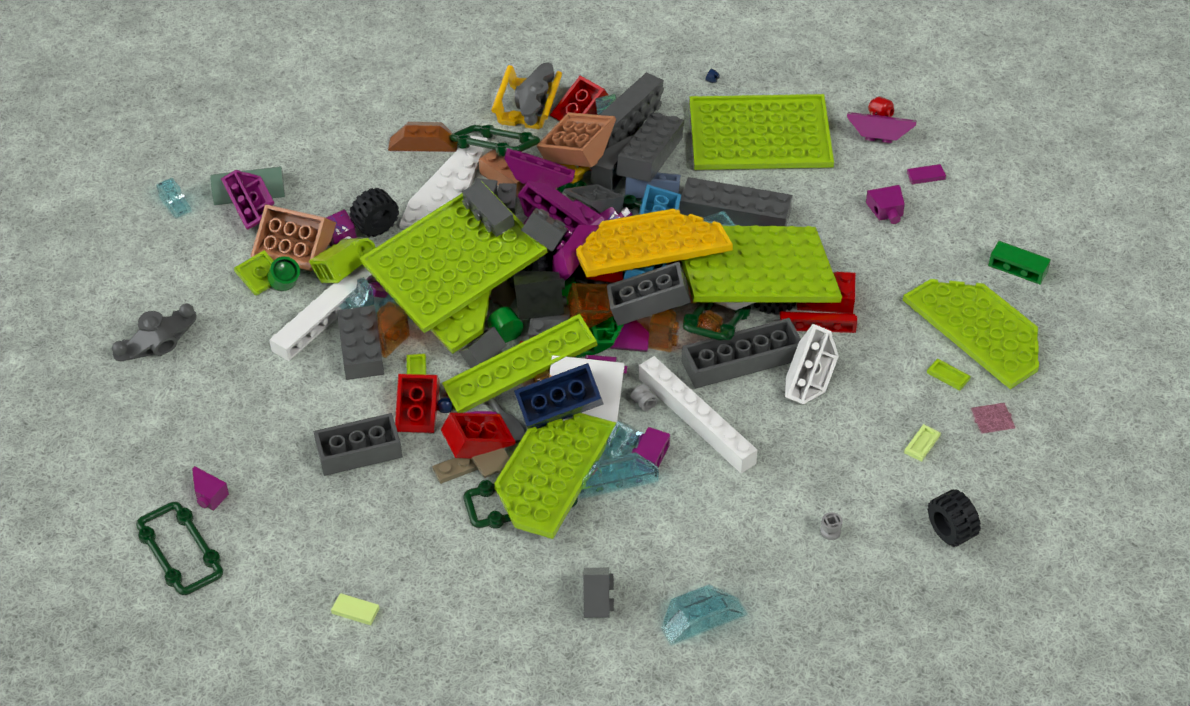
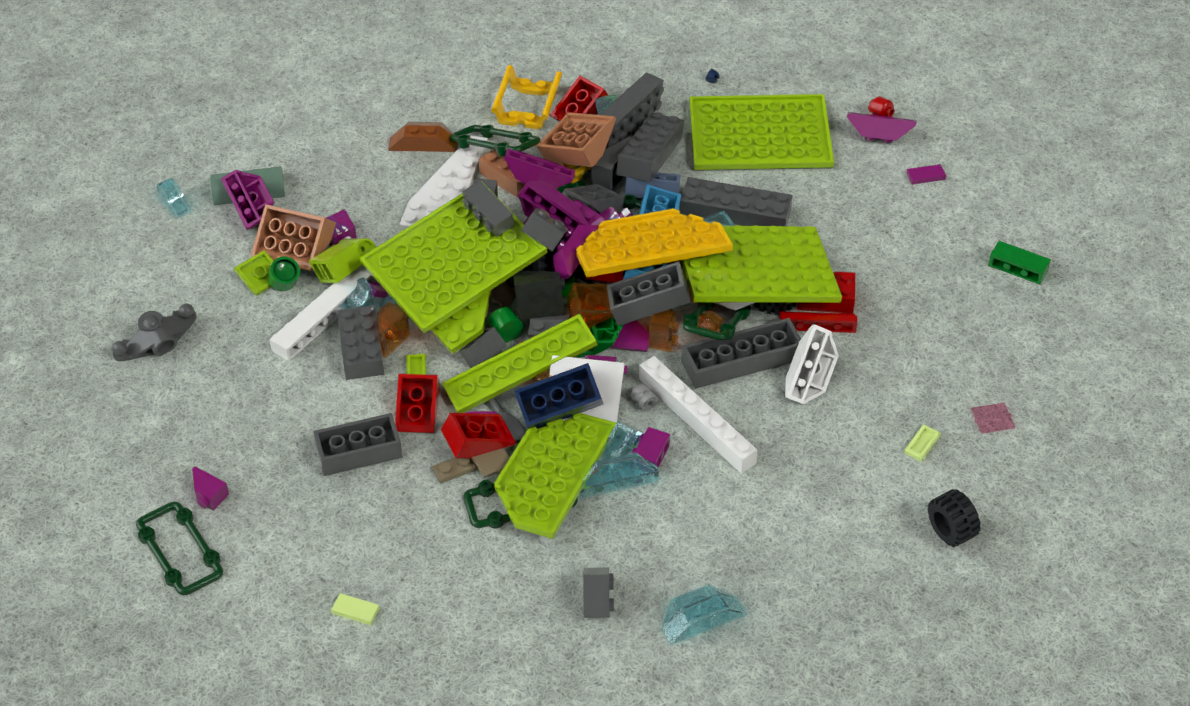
black tyre [349,188,399,237] -> none
dark blue hinge [437,397,453,413] -> none
dark grey brick [498,183,517,216] -> none
dark grey piece [515,62,555,126] -> none
light grey wheel [820,512,843,540] -> none
magenta torso [866,185,905,224] -> none
lime plate [903,279,1039,390] -> none
lime tile [927,358,971,391] -> none

